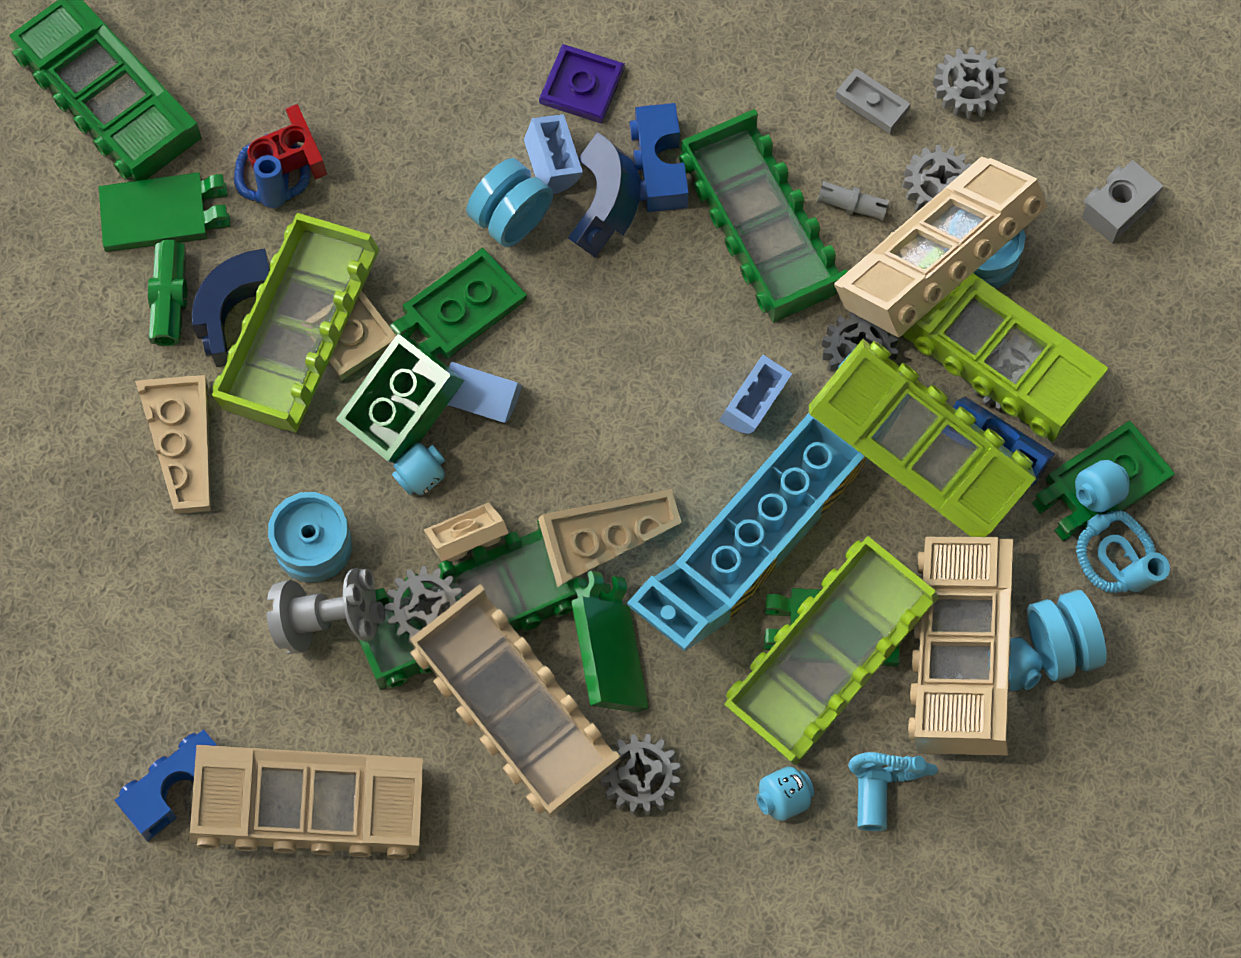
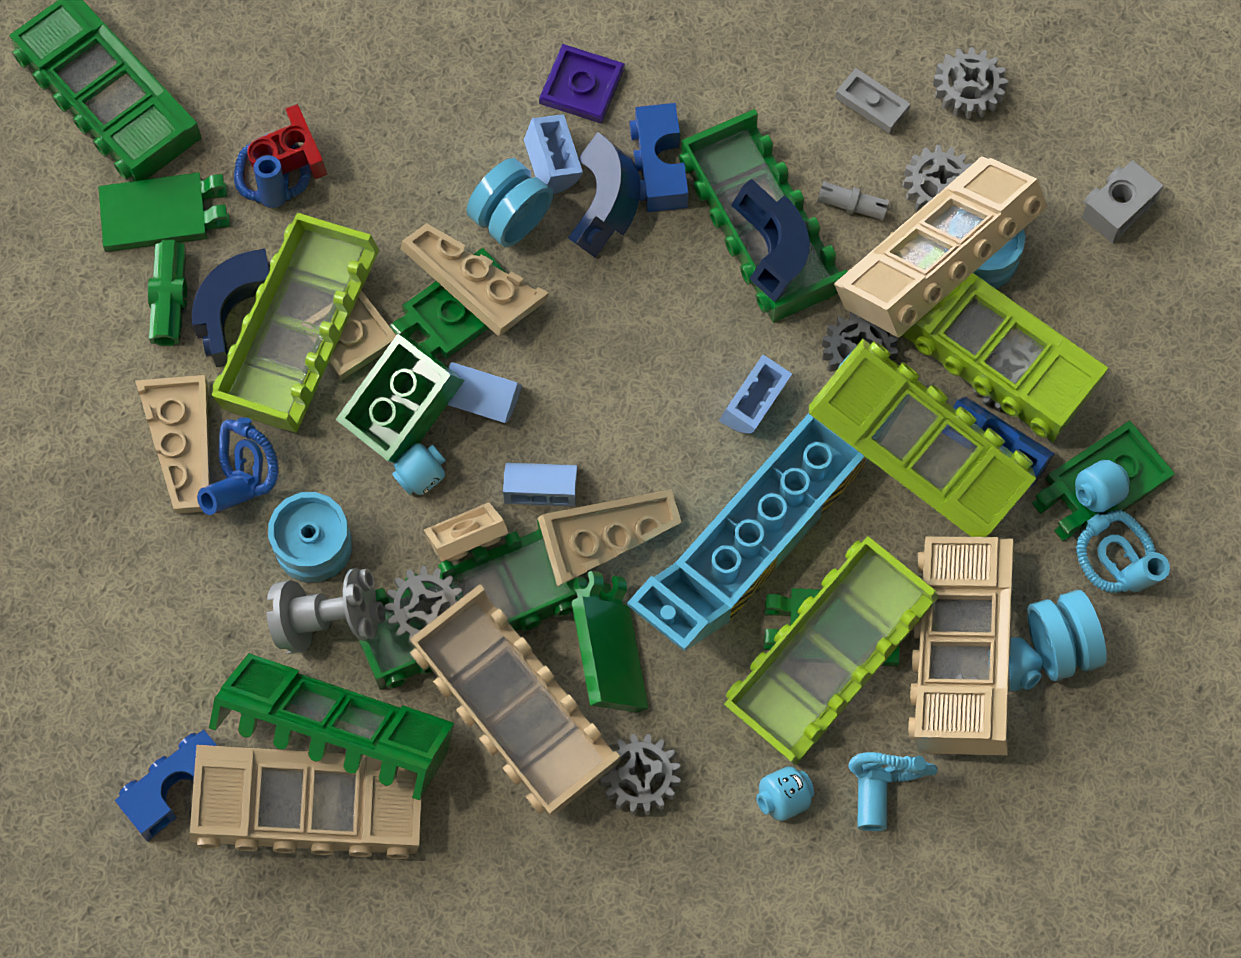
none -> blue piece [197,417,279,515]
none -> green window [209,653,454,800]
none -> tan wing [401,223,549,336]
none -> light blue brick [503,462,578,507]
none -> dark blue arch [731,179,810,302]

